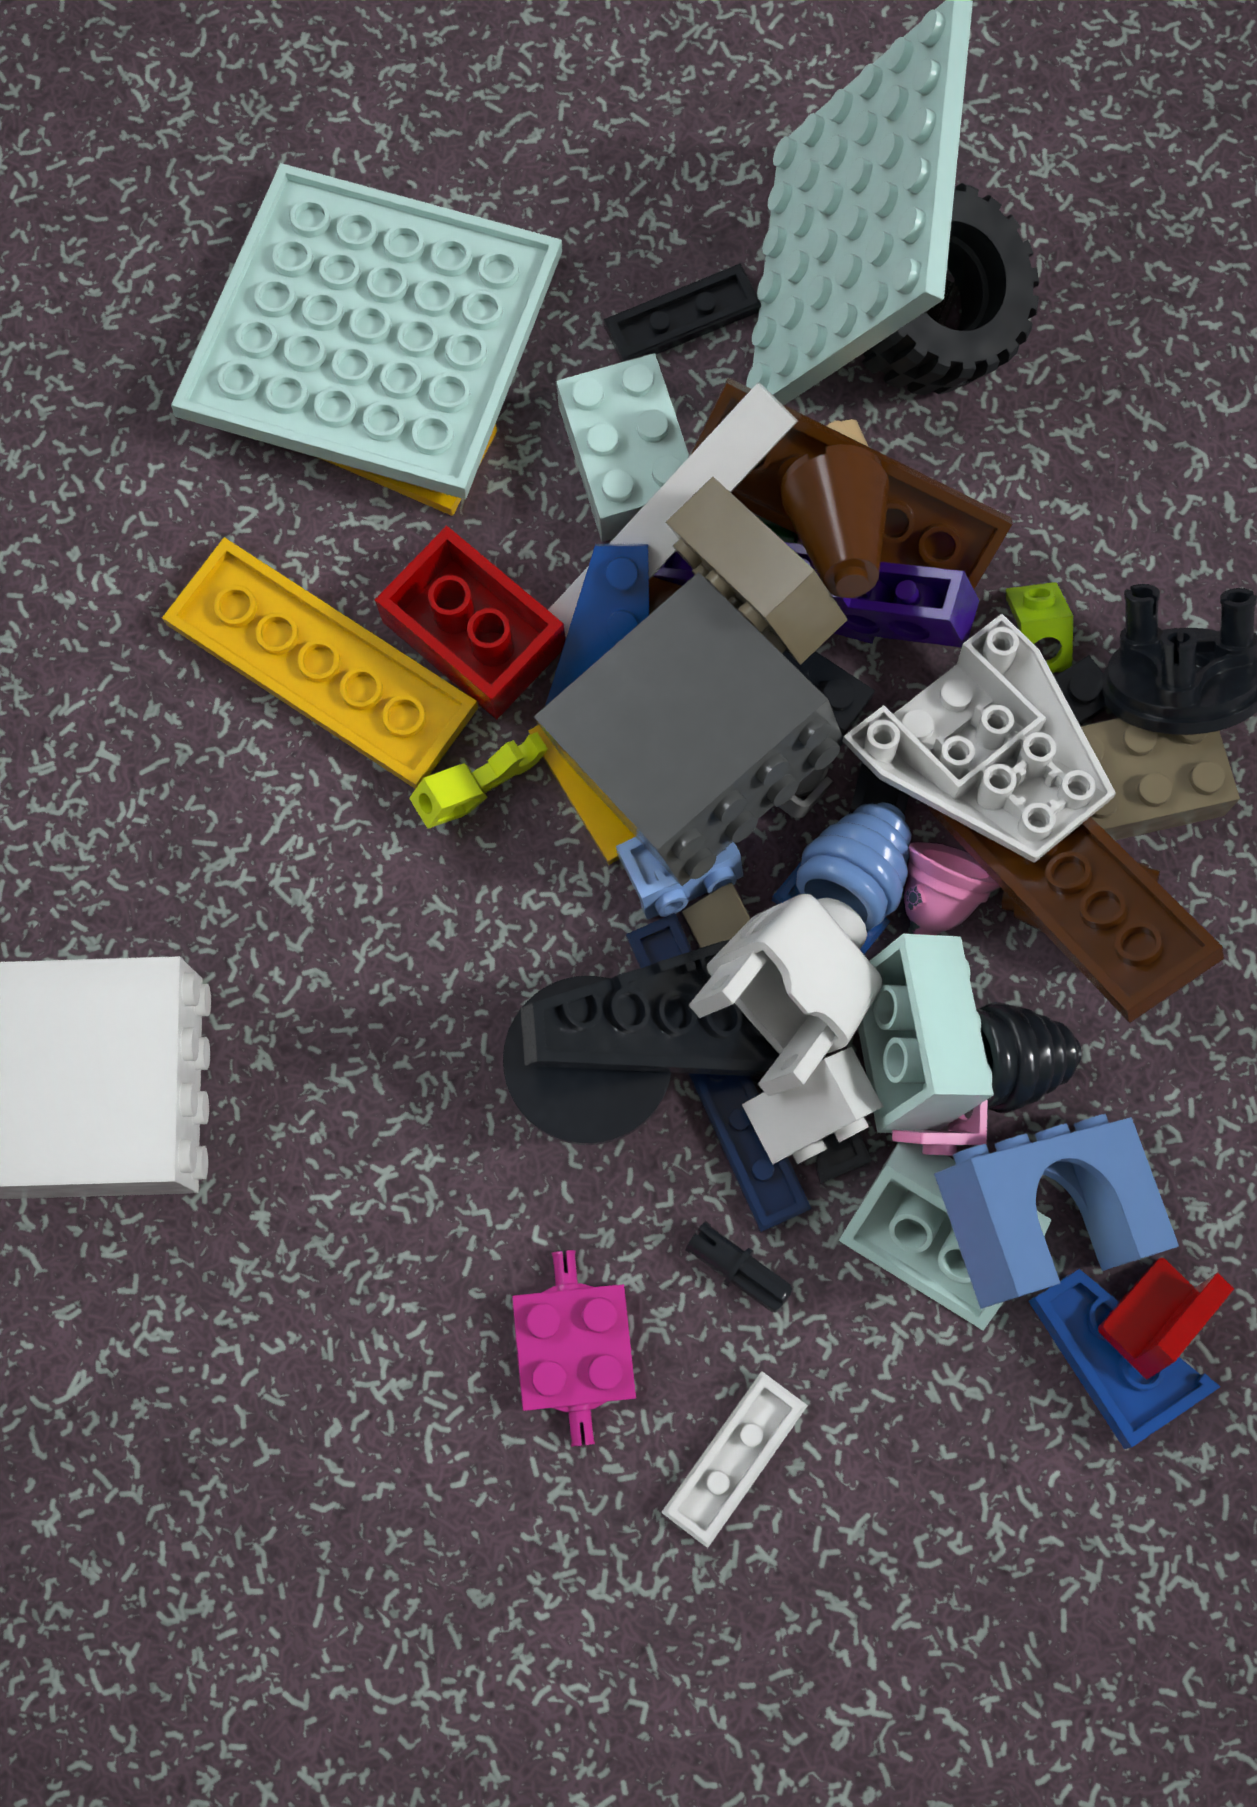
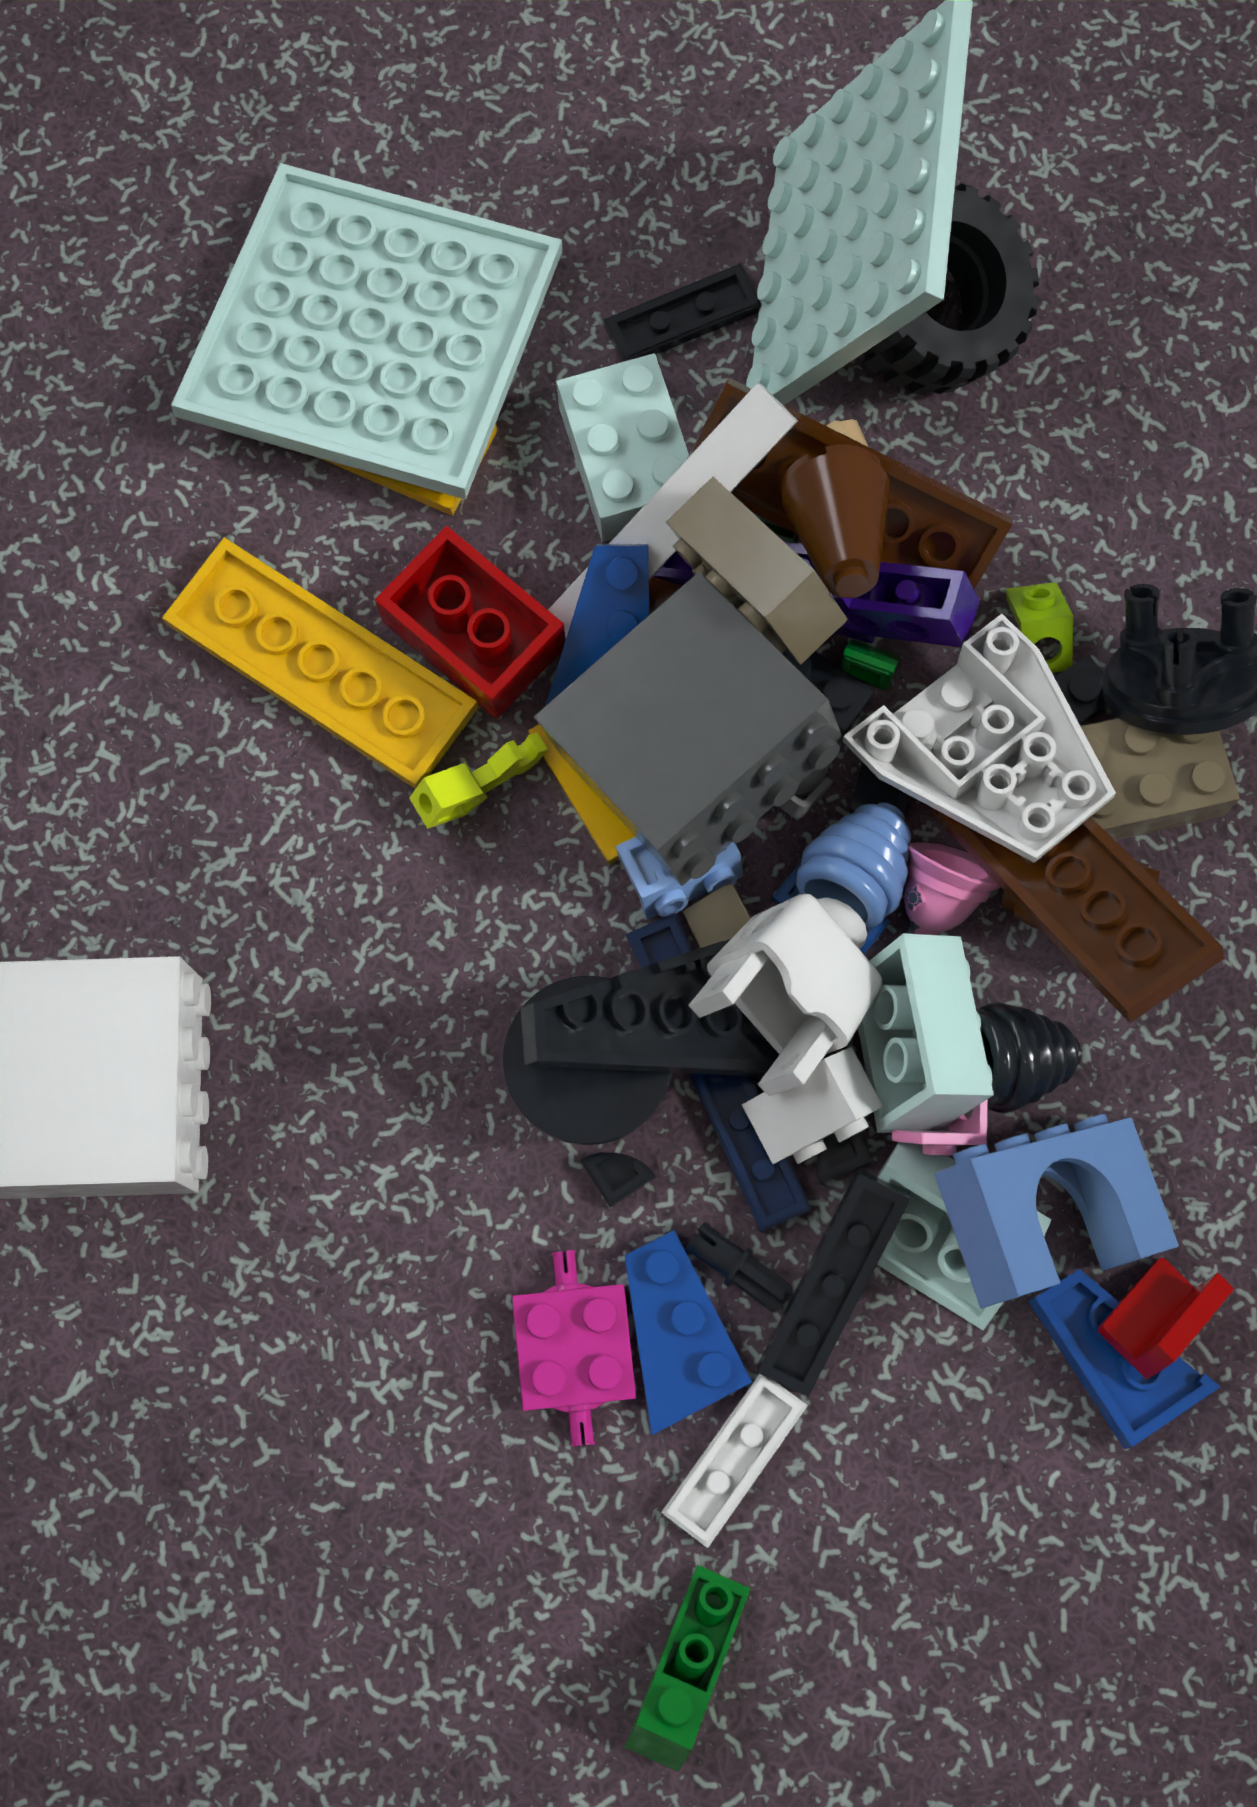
none -> black tile [580,1152,656,1208]
none -> green slope [624,1565,751,1772]
none -> blue wing [625,1230,752,1435]
none -> black plate [757,1168,911,1397]
none -> green slope [840,639,900,691]

